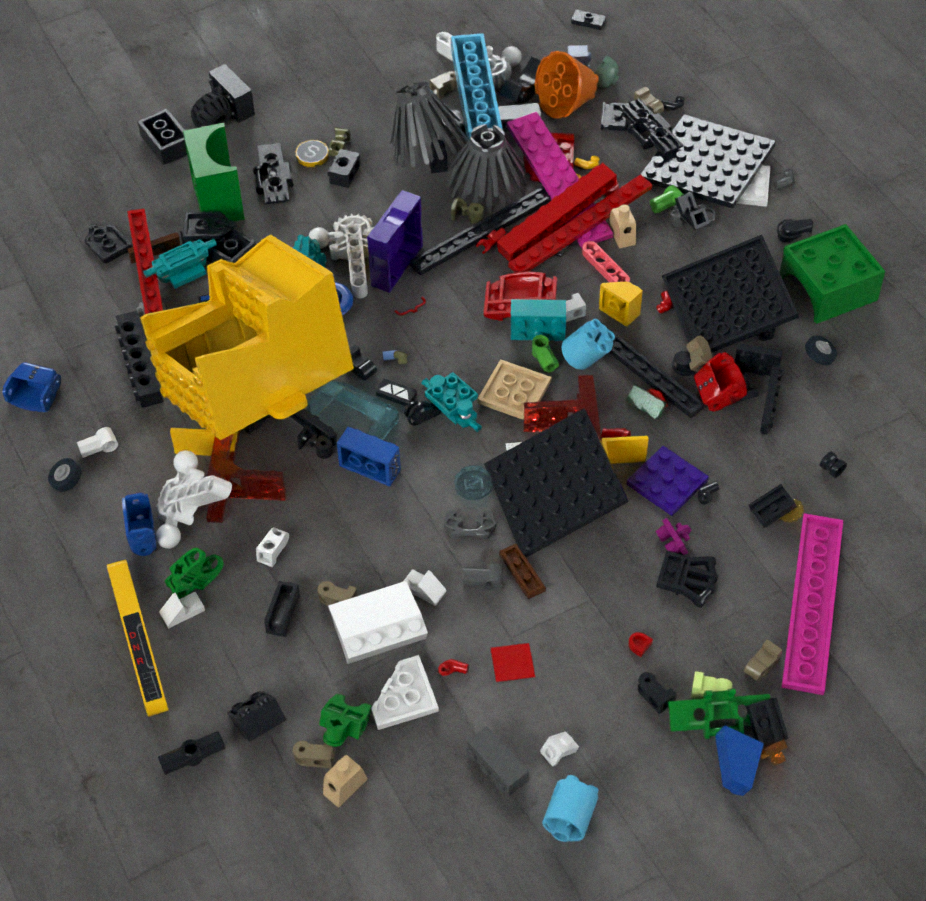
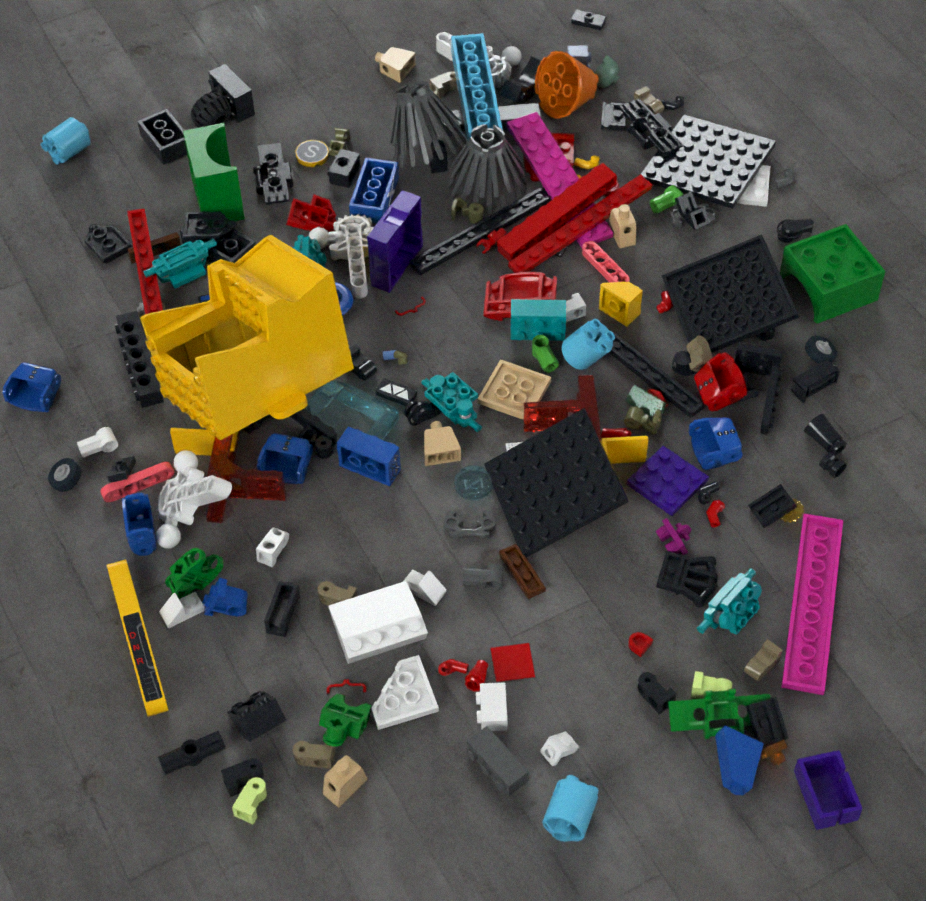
none -> medium azure cylinder [41,117,91,165]
none -> coral beam [100,462,175,502]
none -> black plate [107,456,136,483]
none -> blue pin [203,578,248,617]
none -> black leg [221,758,264,797]
none -> yellowish green leg [232,777,267,824]
none -> blue piece [257,433,313,484]
none -> red slope [286,194,337,232]
none -> red piece [327,679,366,694]
none -> blue brick [349,158,399,224]
none -> tan torso [375,47,416,83]
none -> tan torso [424,421,461,466]
none -> red cone [465,660,489,692]
none -> white brick [476,683,507,731]
none -> olive leg [624,407,662,435]
none -> blue piece [688,417,743,470]
none -> teal piece [697,568,762,635]
none -> red arm [706,500,725,528]
none -> black window [790,359,840,403]
none -> dark purple piece [794,750,863,830]
none -> black plant [804,414,847,455]

